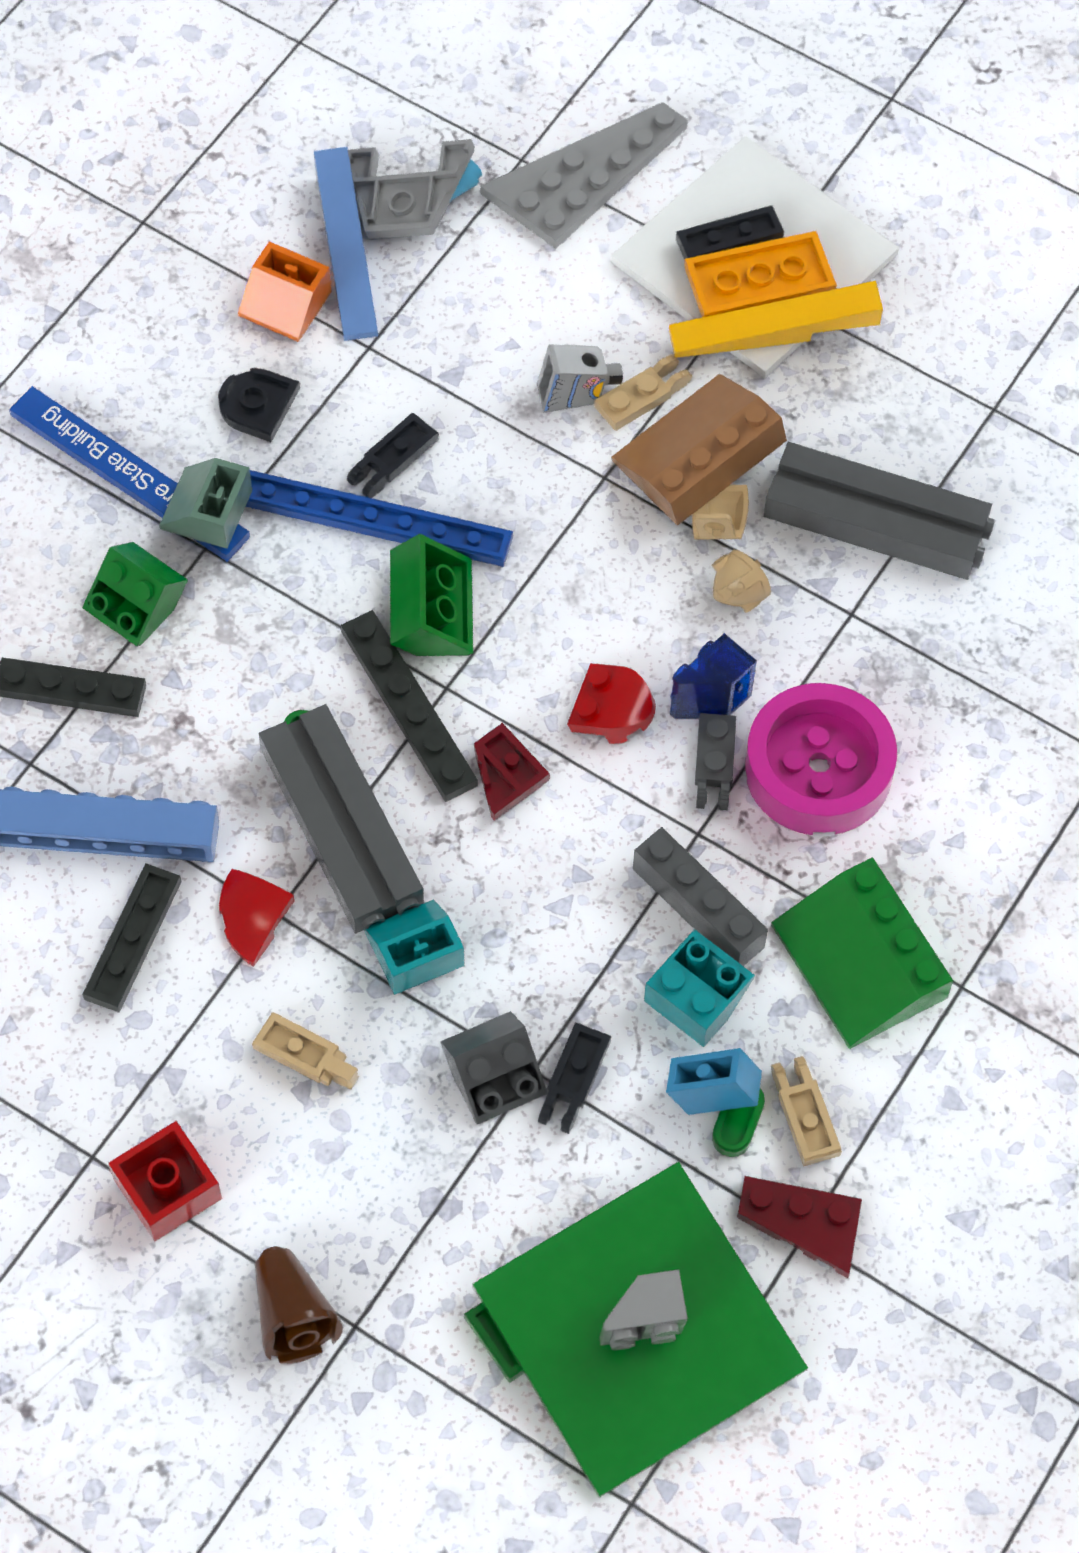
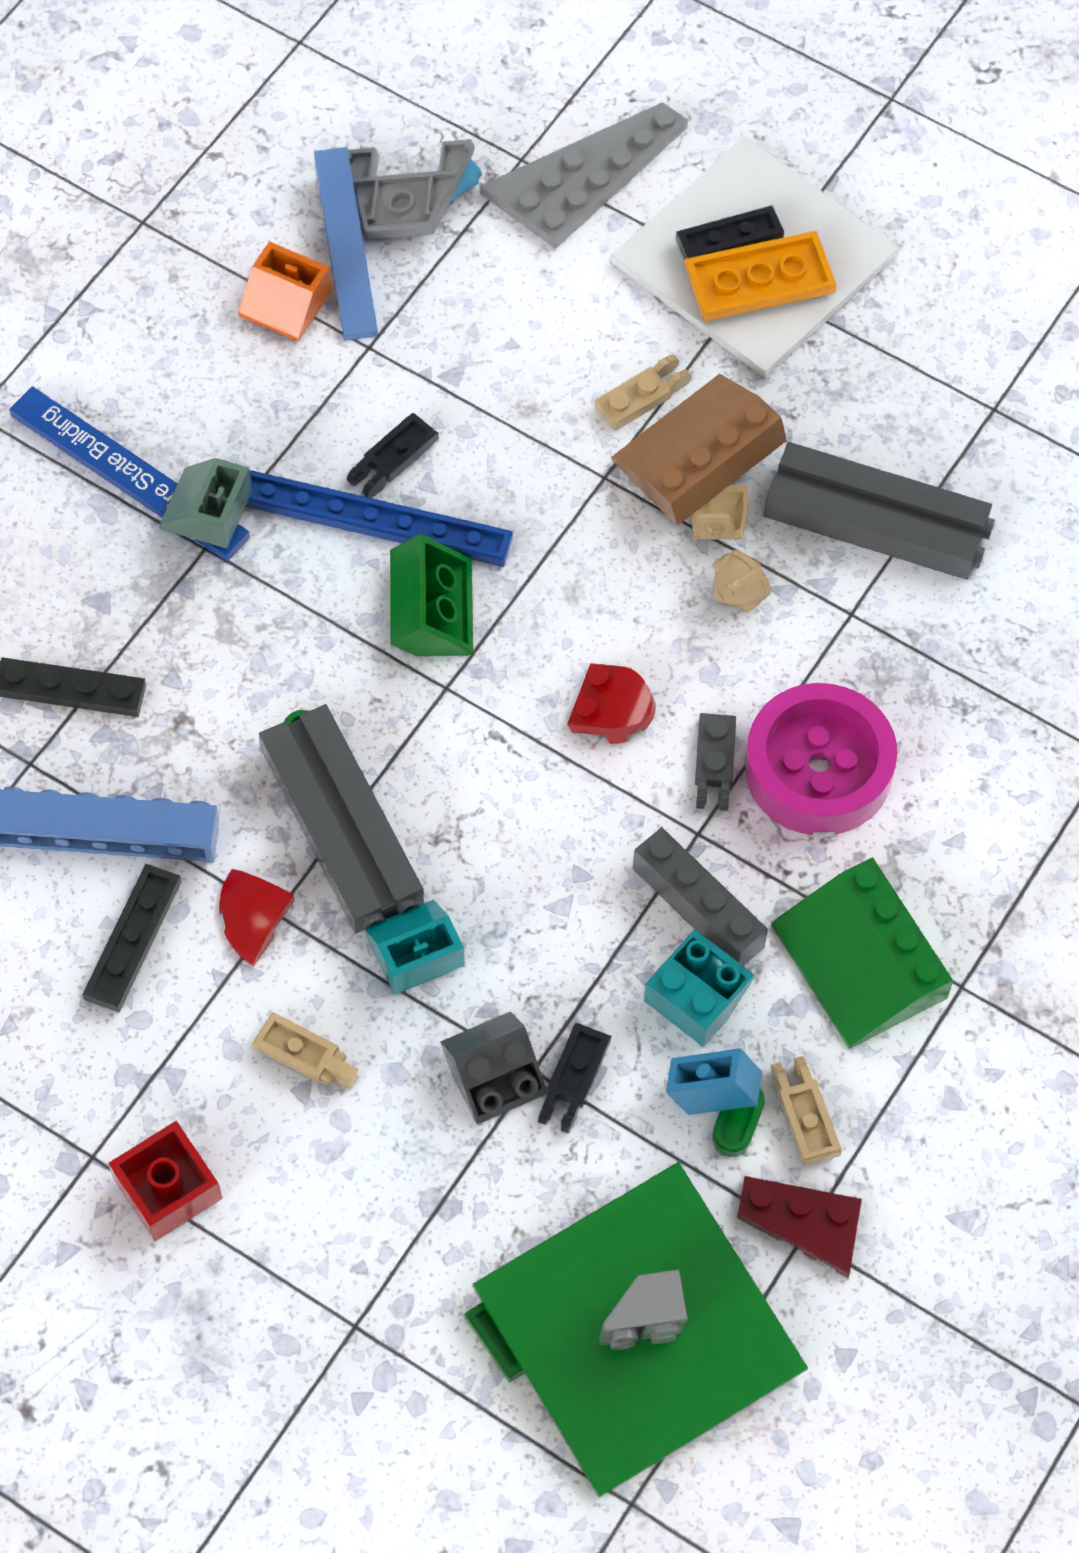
green slope [82,542,188,647] -> none
black tile [218,368,300,442] -> none
reddish brown cone [255,1246,343,1364] -> none
pearl dark grey plate [341,610,478,802] -> none
dark red wing [474,723,550,821] -> none
light grey torso [537,344,623,412] -> none
yellow slope [668,280,883,358] -> none
clear blue slope [670,633,757,719] -> none

